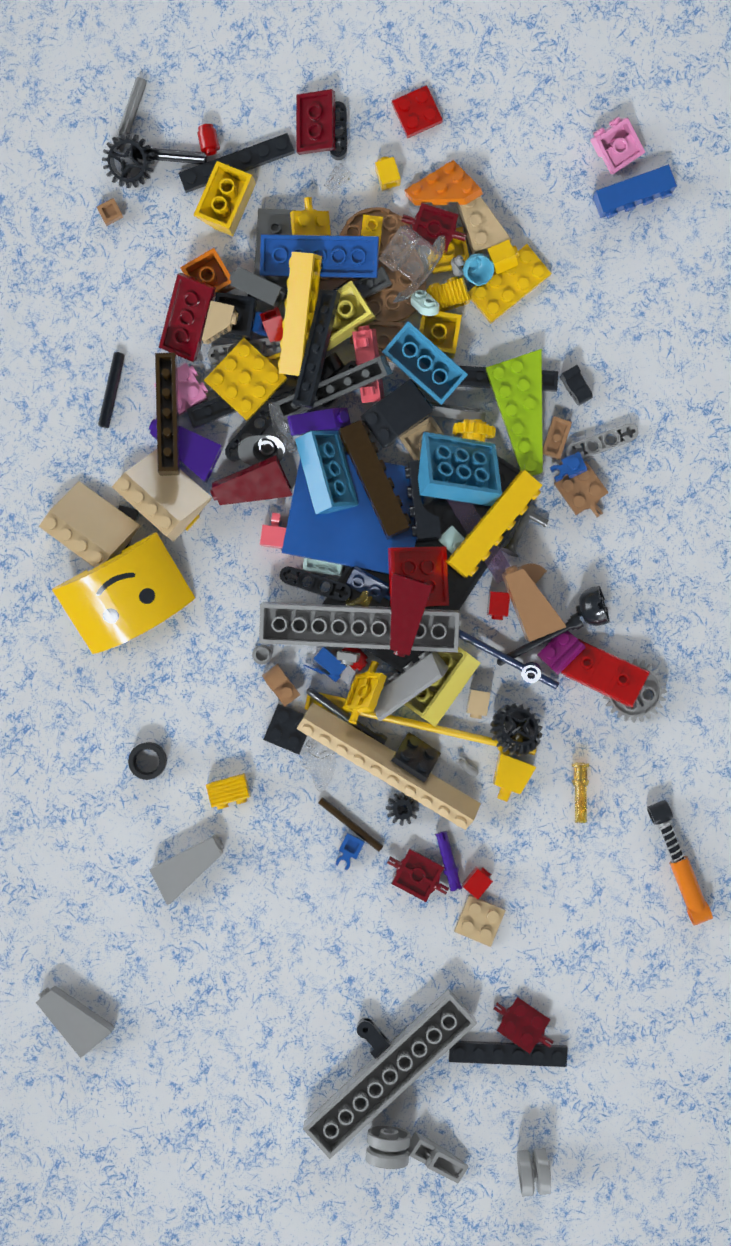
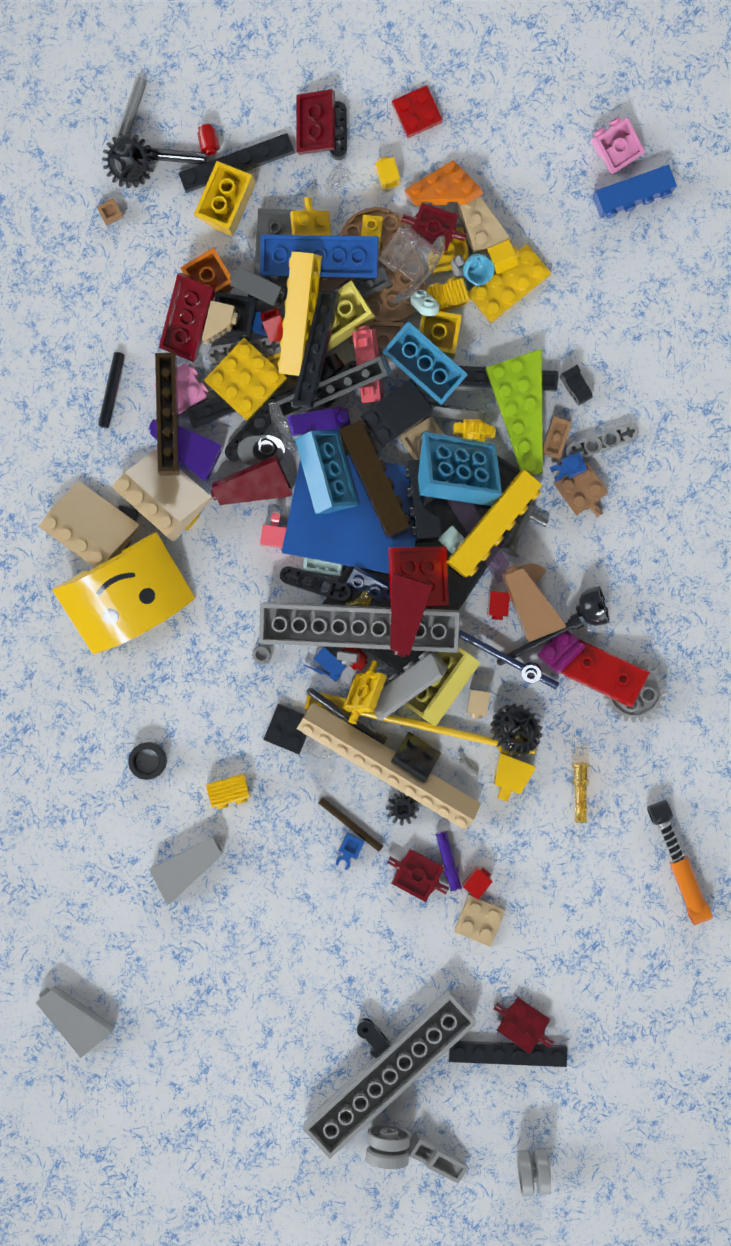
medium nougat brick [262,664,301,707] -> none

